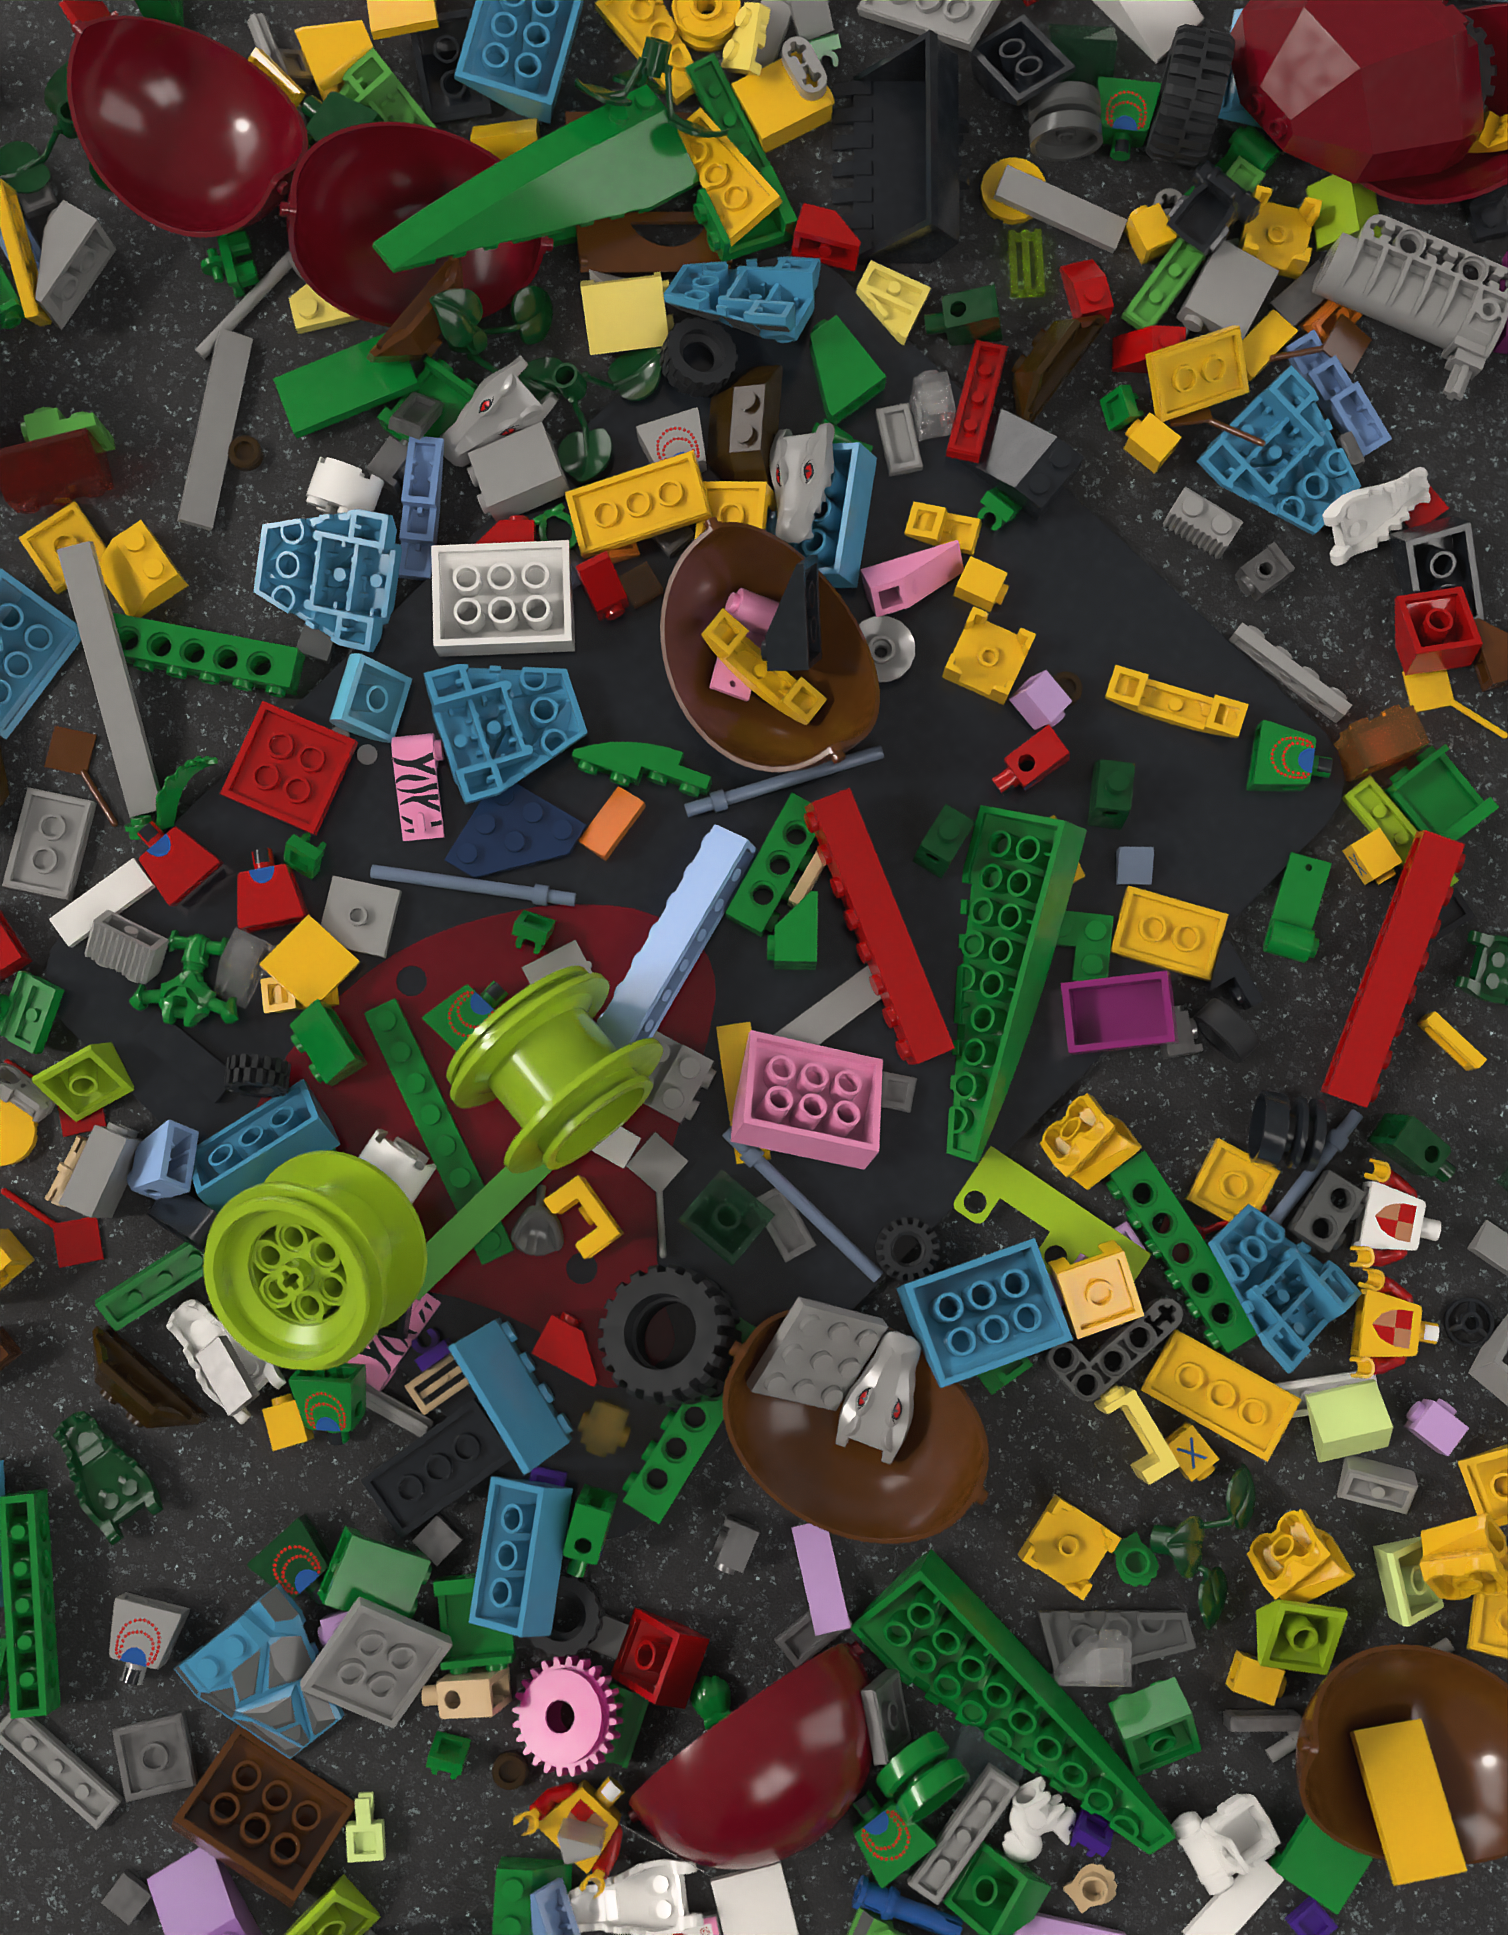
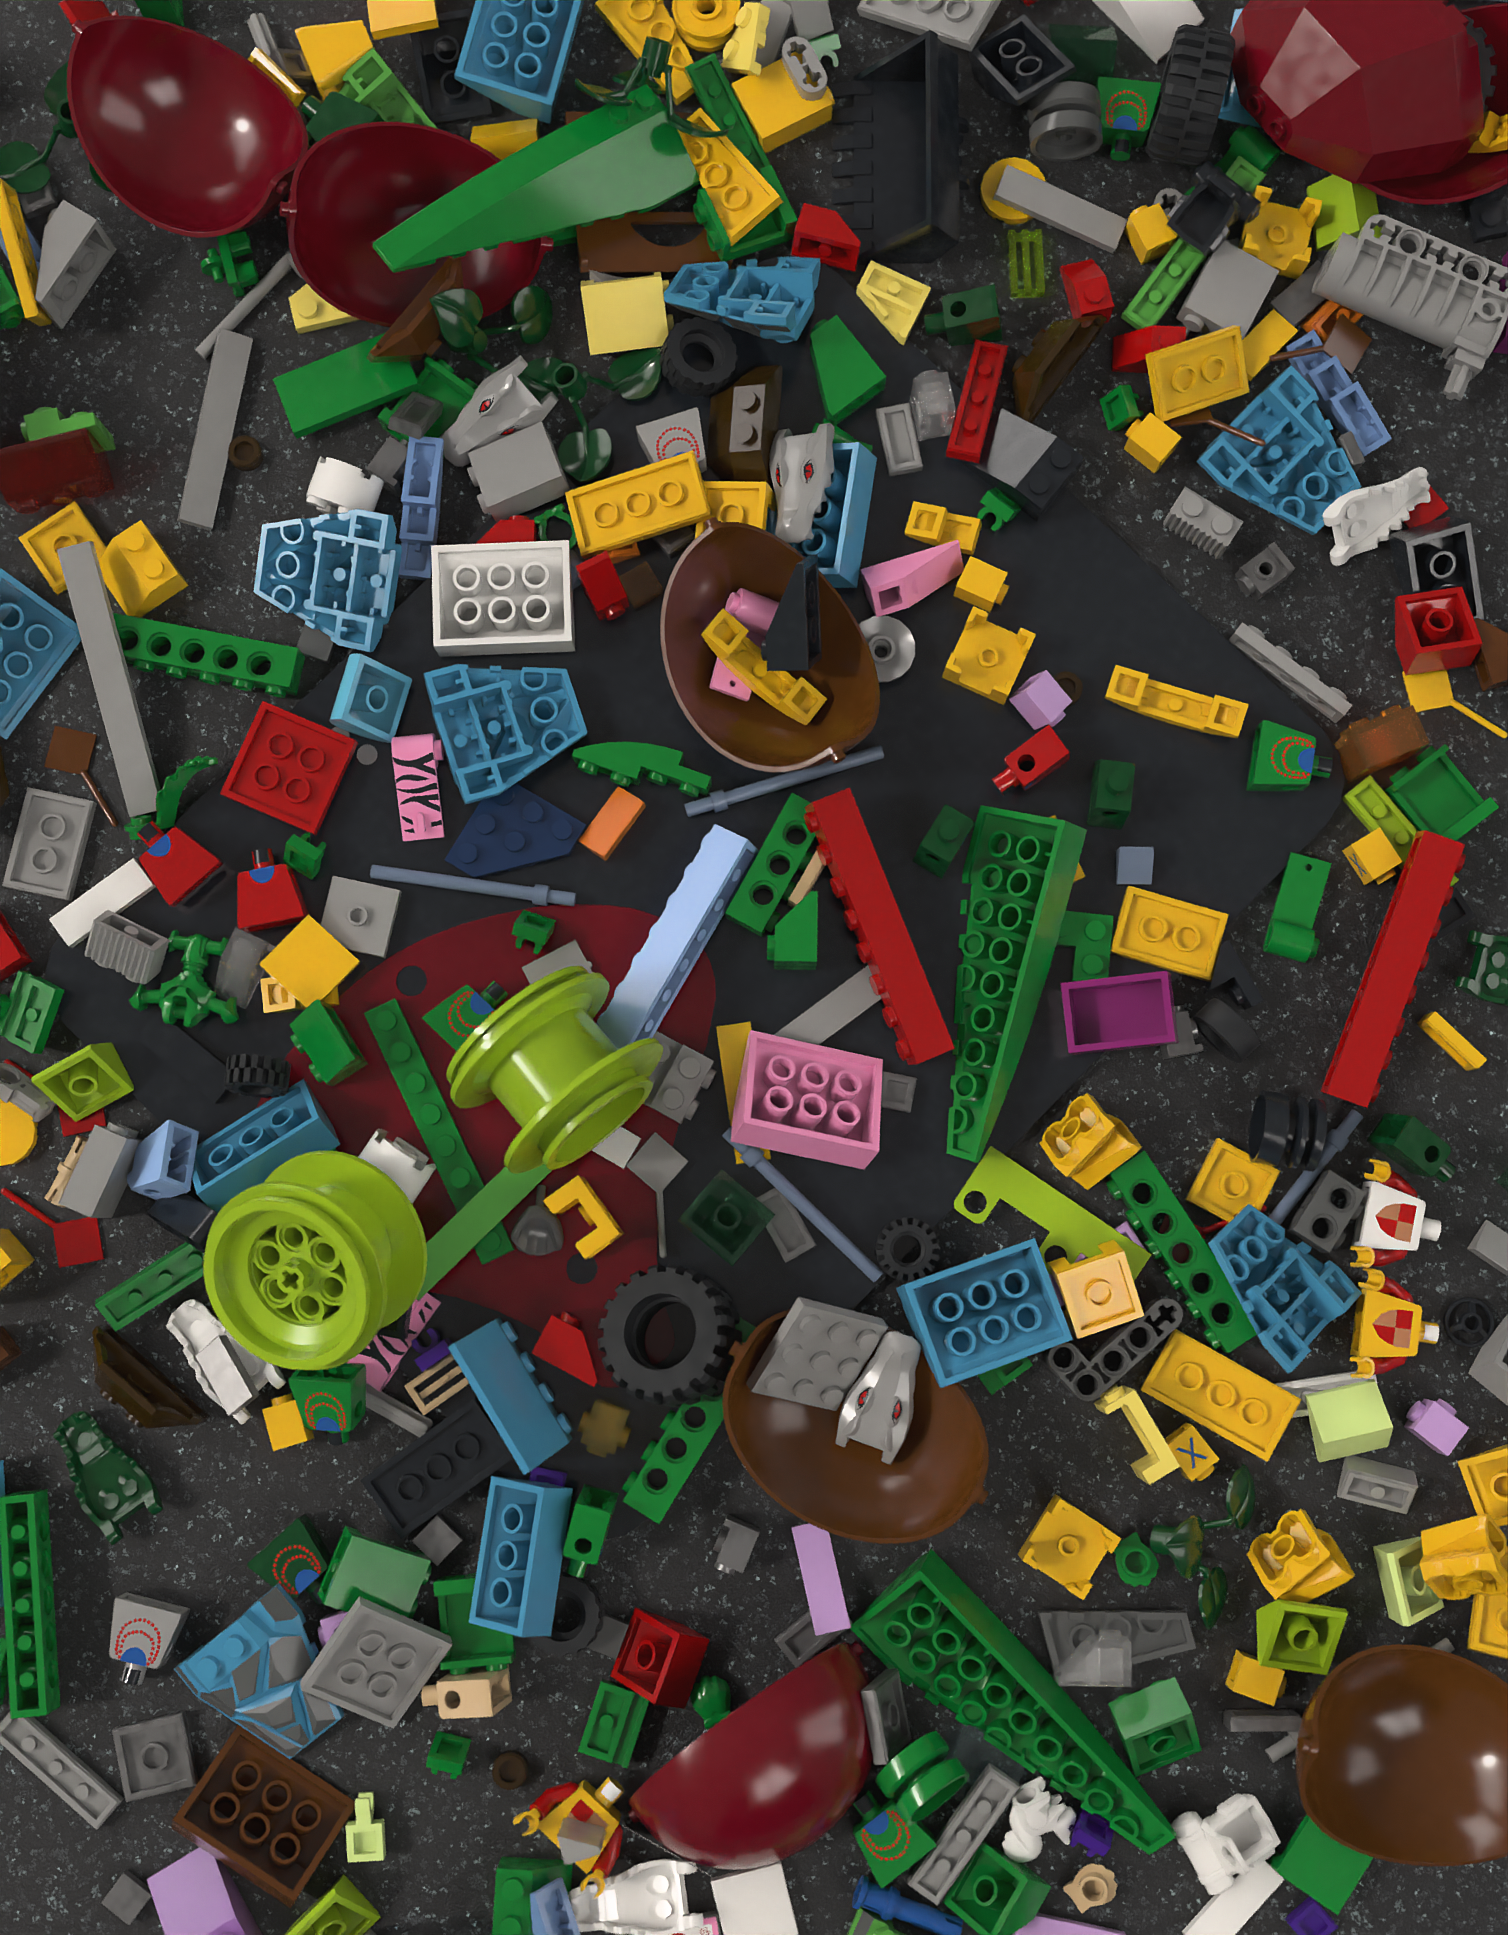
gear [512,1655,624,1777] -> none
yellow tile [1350,1718,1467,1886] -> none

